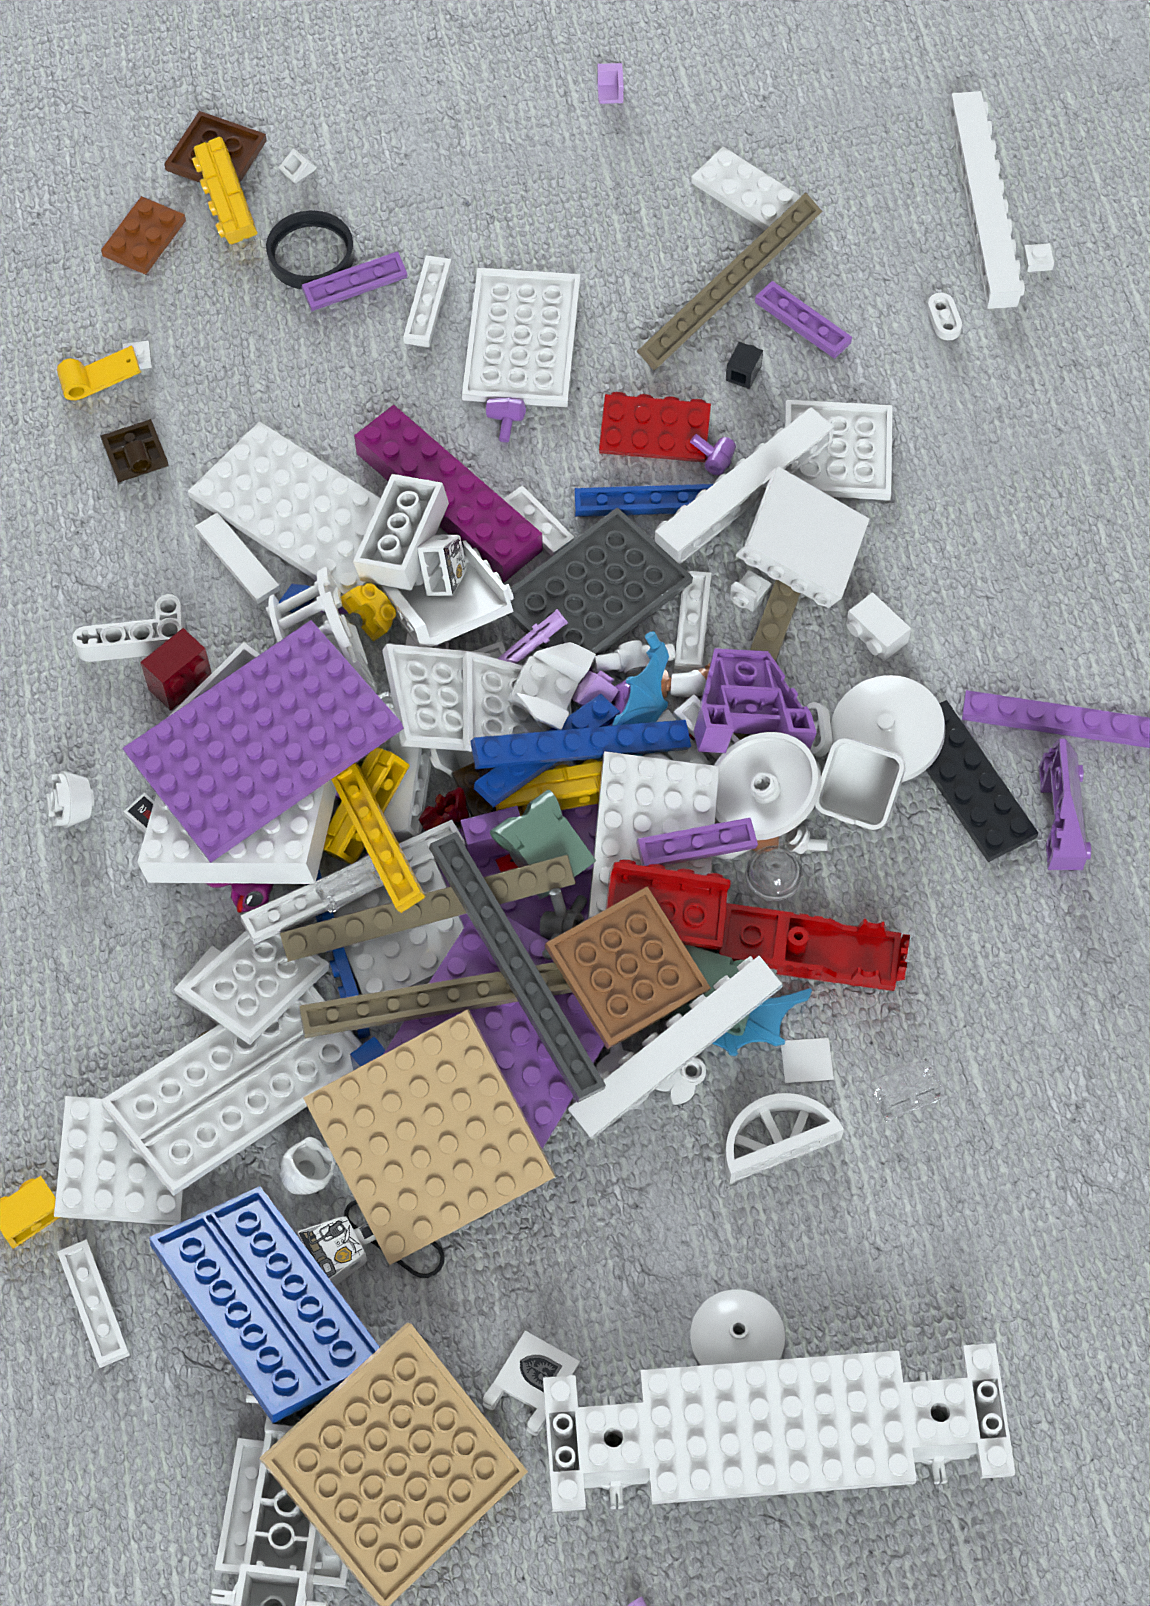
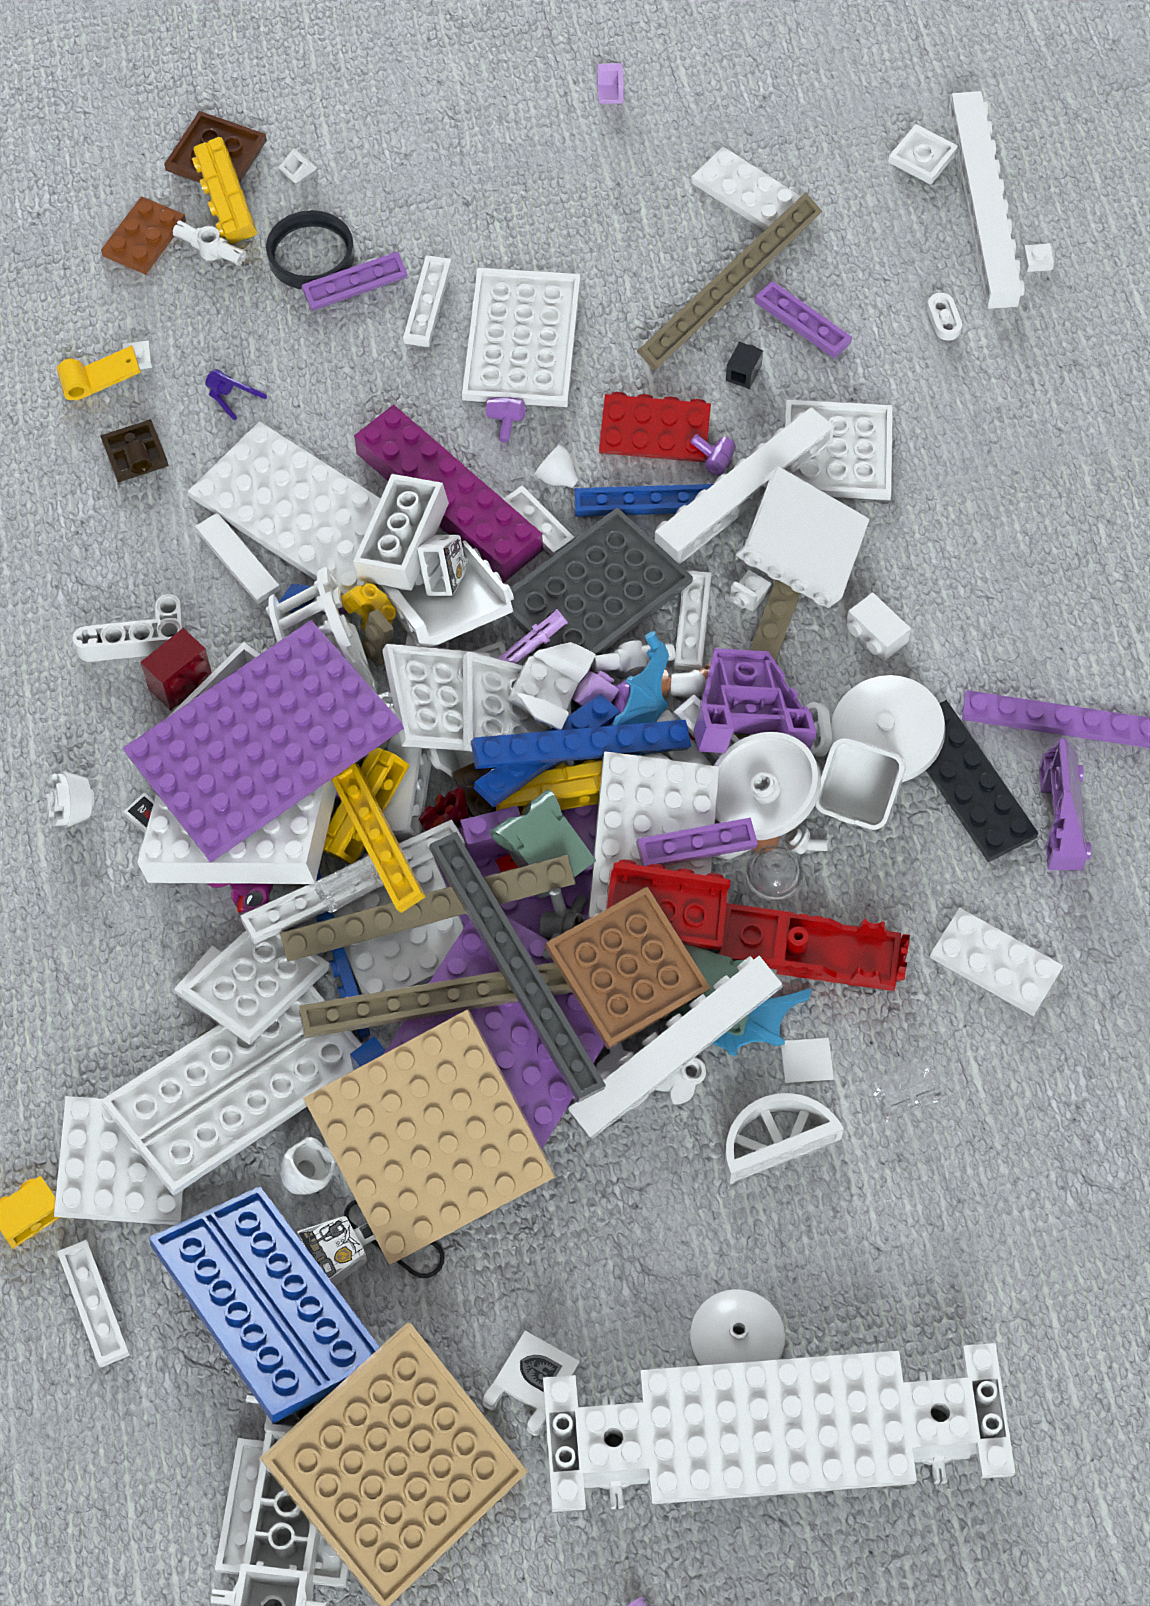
none -> white pin [173,221,246,266]
none -> dark purple plant [205,369,267,420]
none -> dark tan plate [362,609,394,667]
none -> white helmet [534,444,579,488]
none -> white plate [888,124,958,185]
none -> white plate [930,908,1063,1016]

